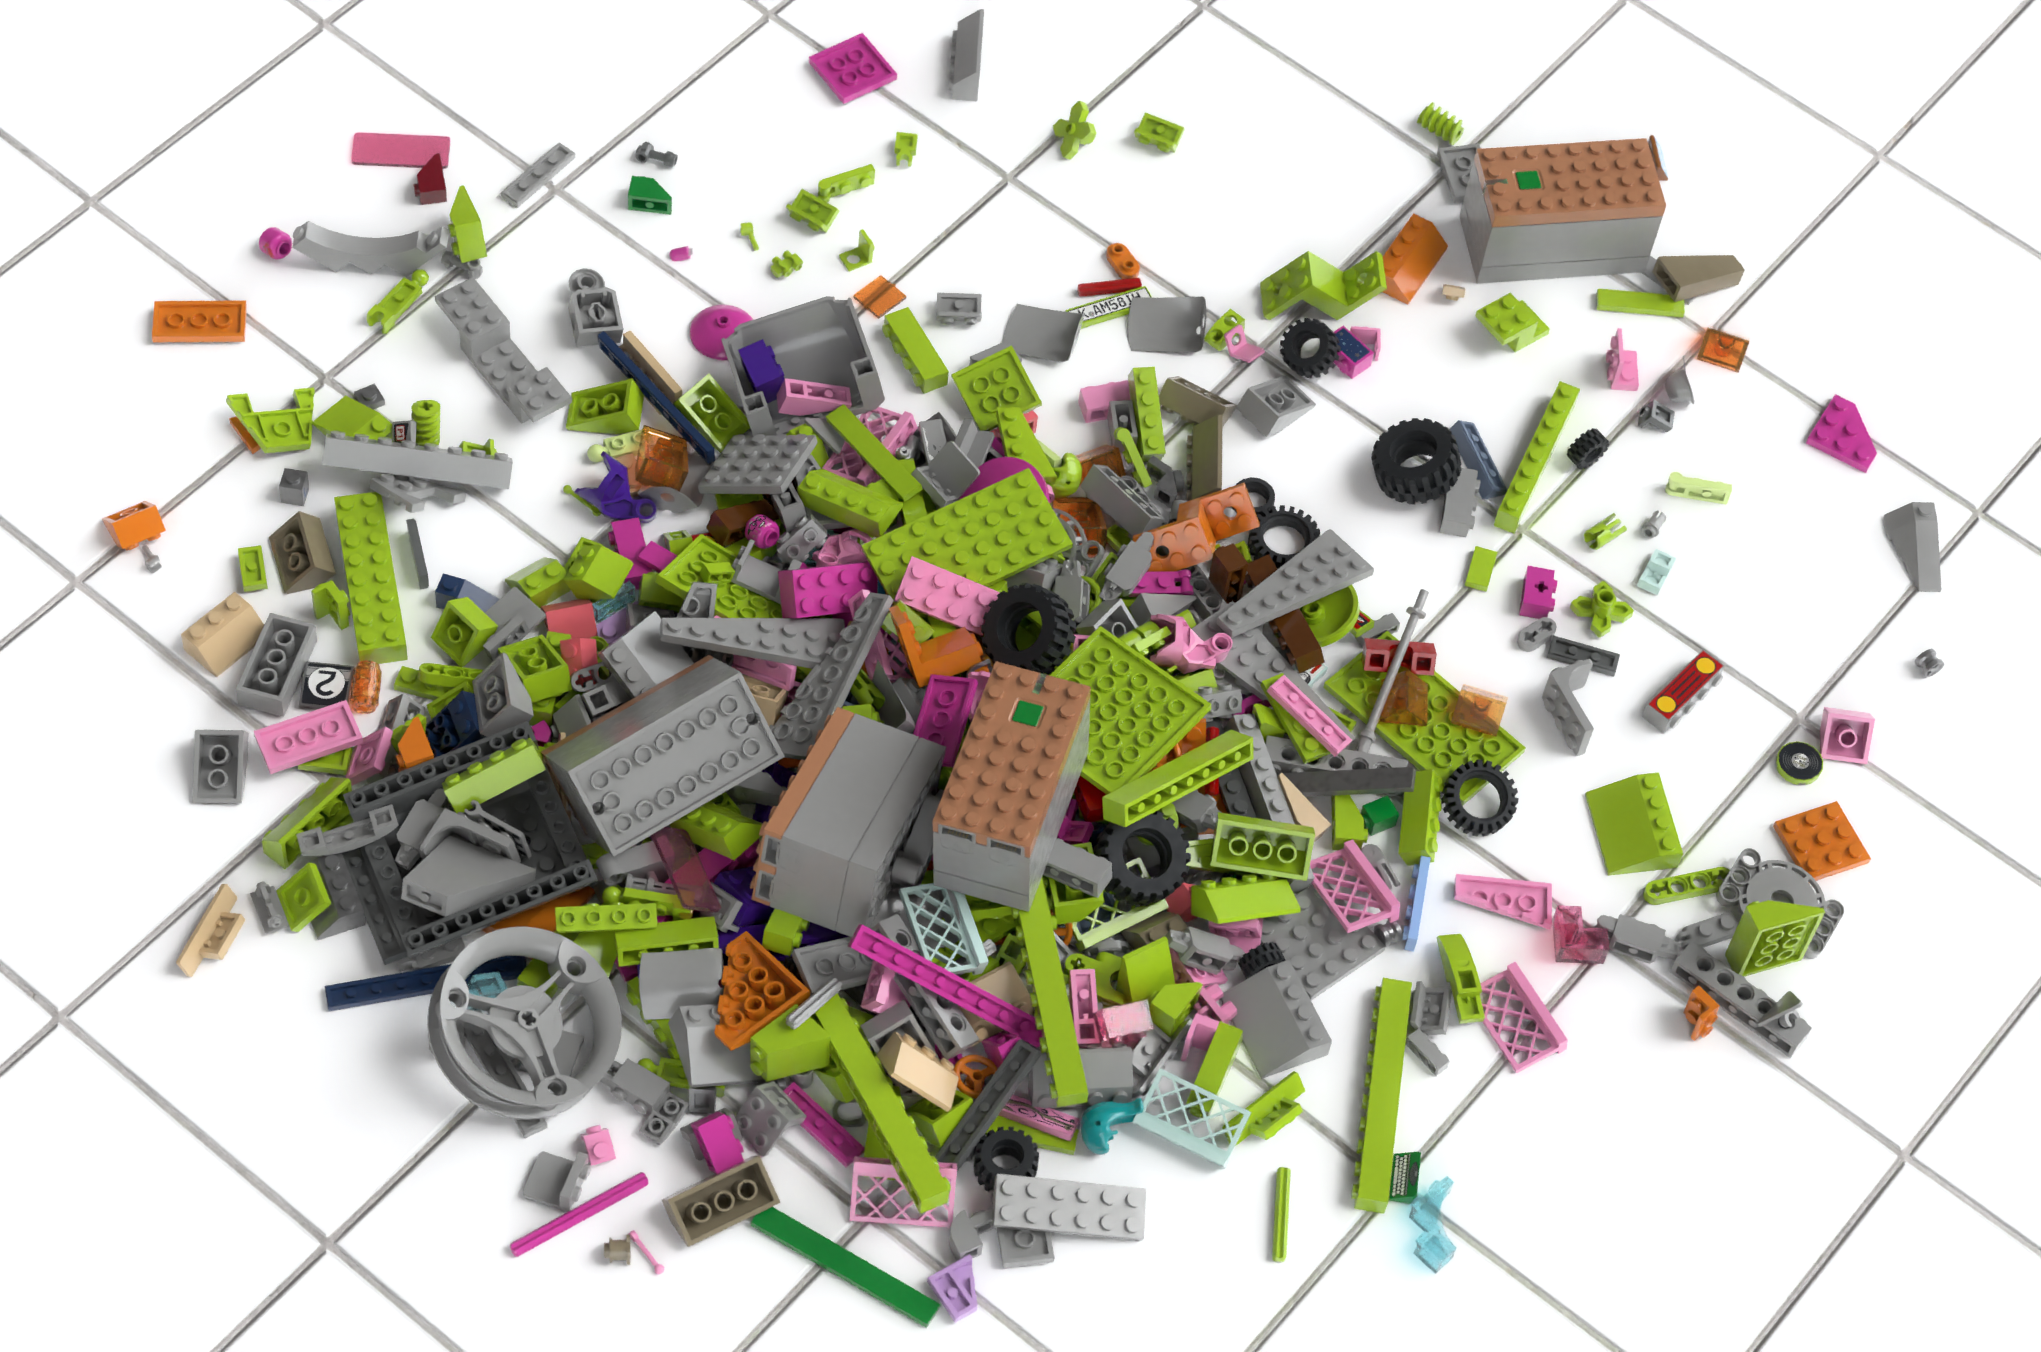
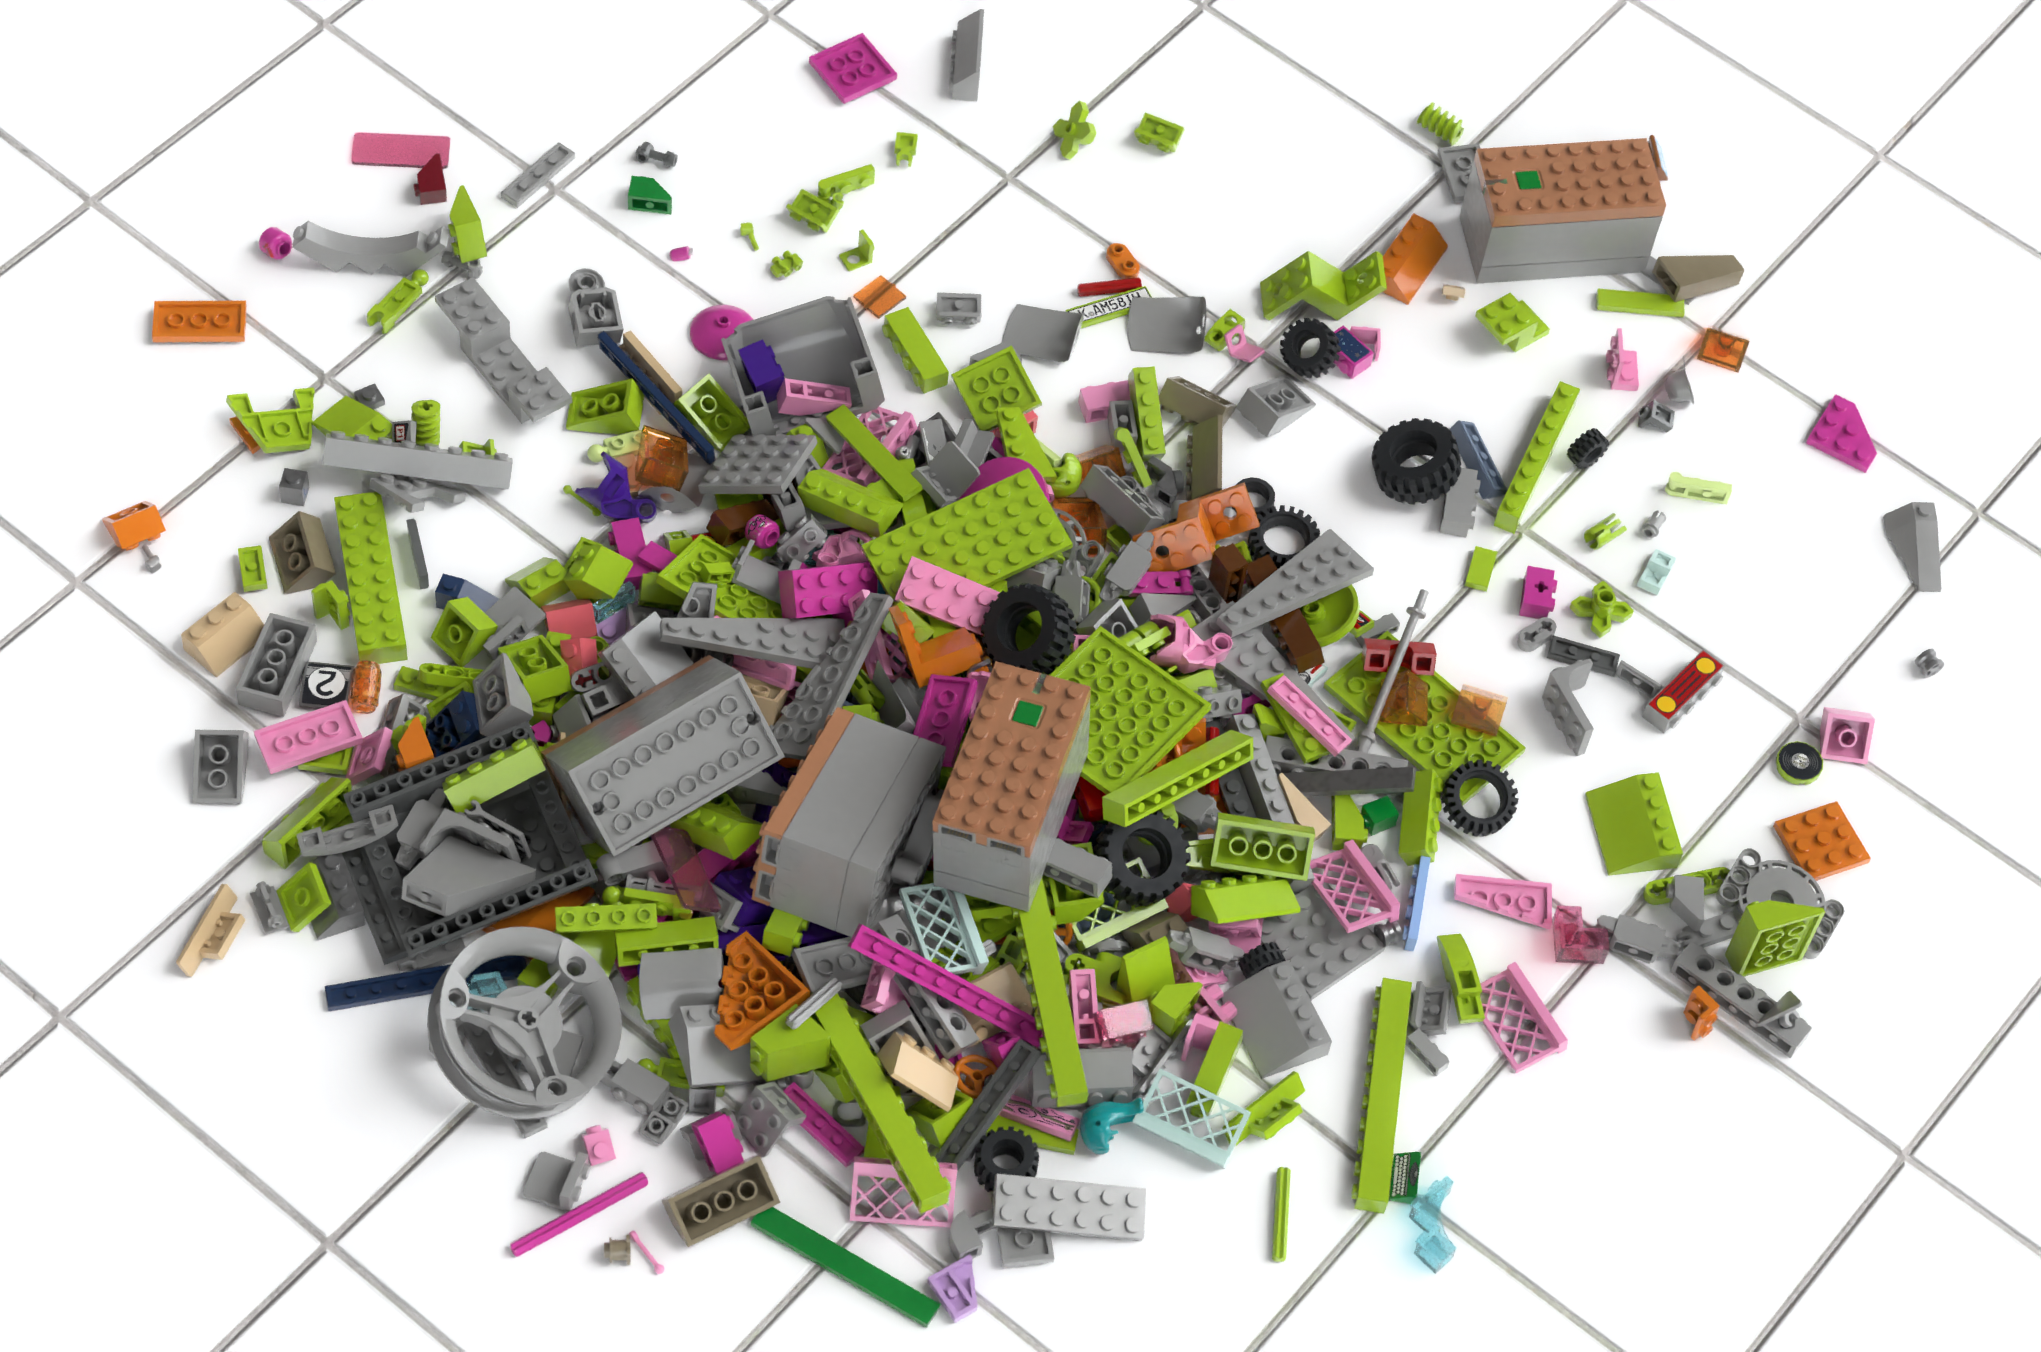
none -> lime hand [826,193,844,210]
none -> light grey slope [1615,660,1663,699]
none -> light grey slope [1666,875,1704,932]

